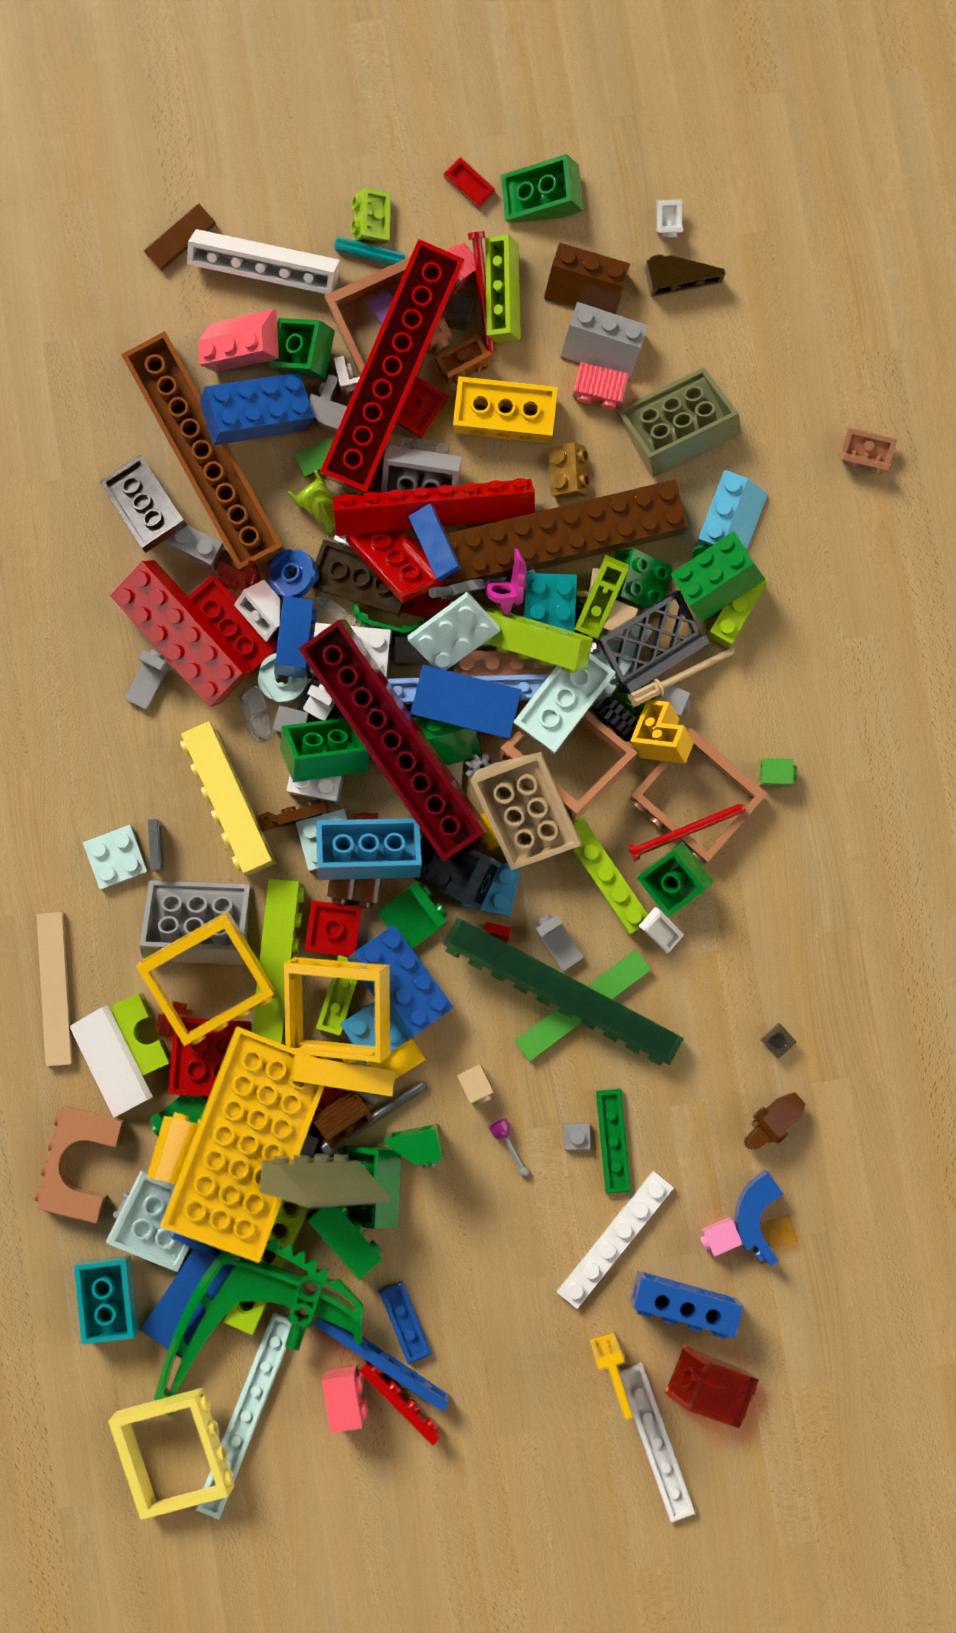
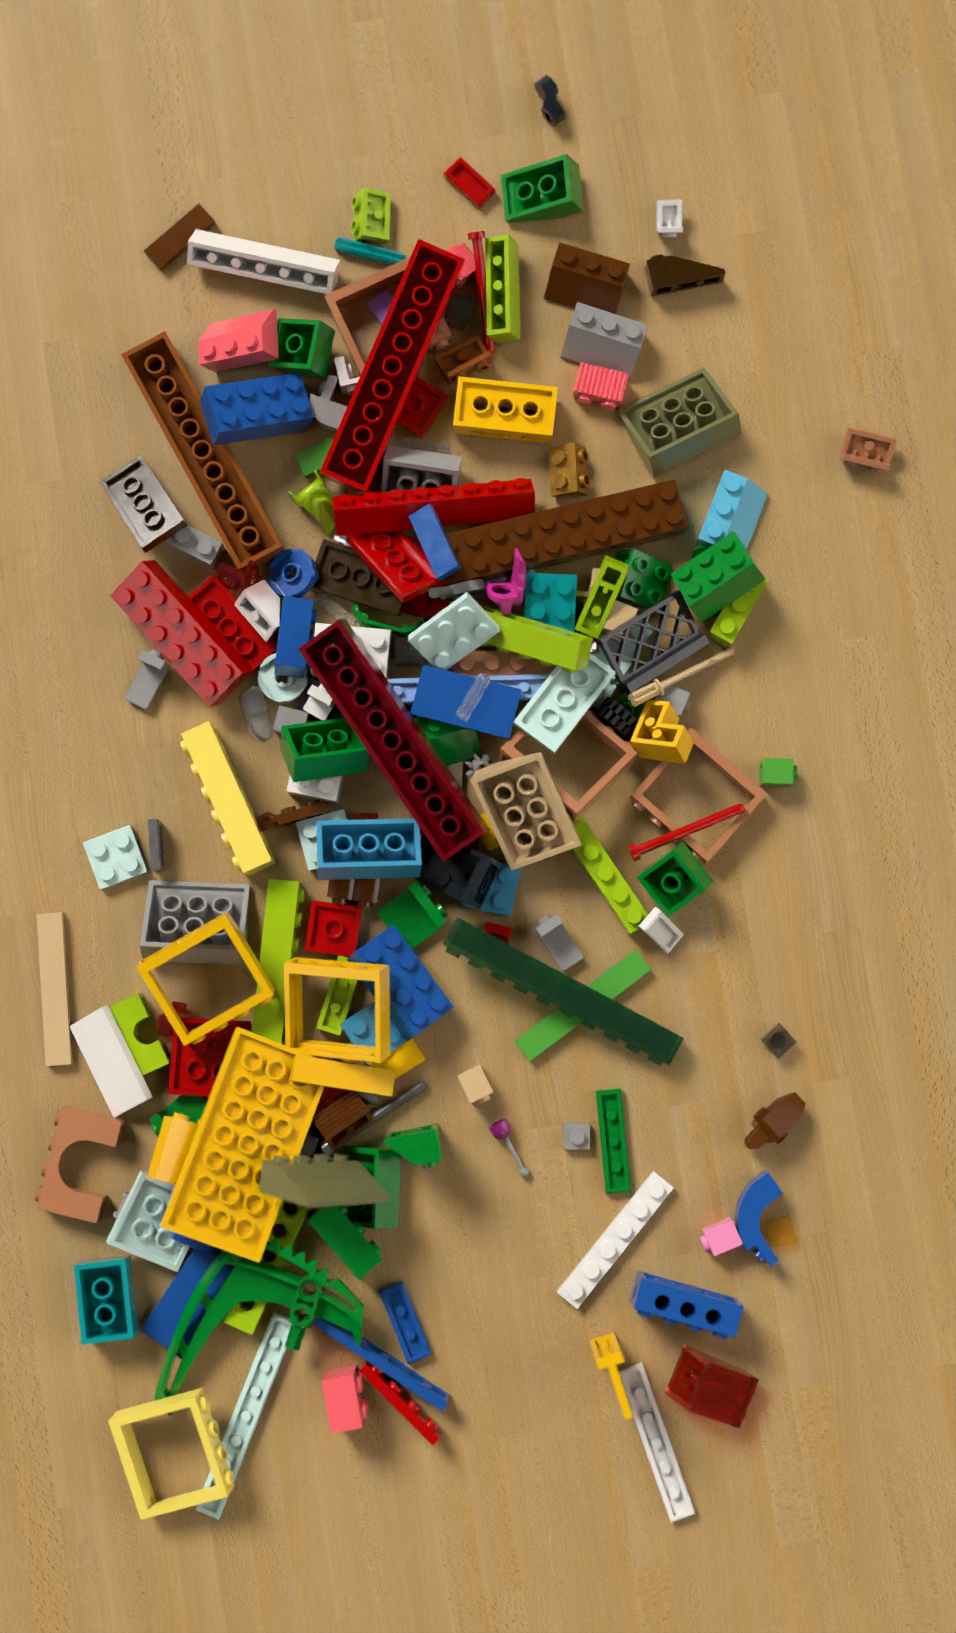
none -> clear axle [456,673,491,721]
none -> black piece [534,75,566,127]

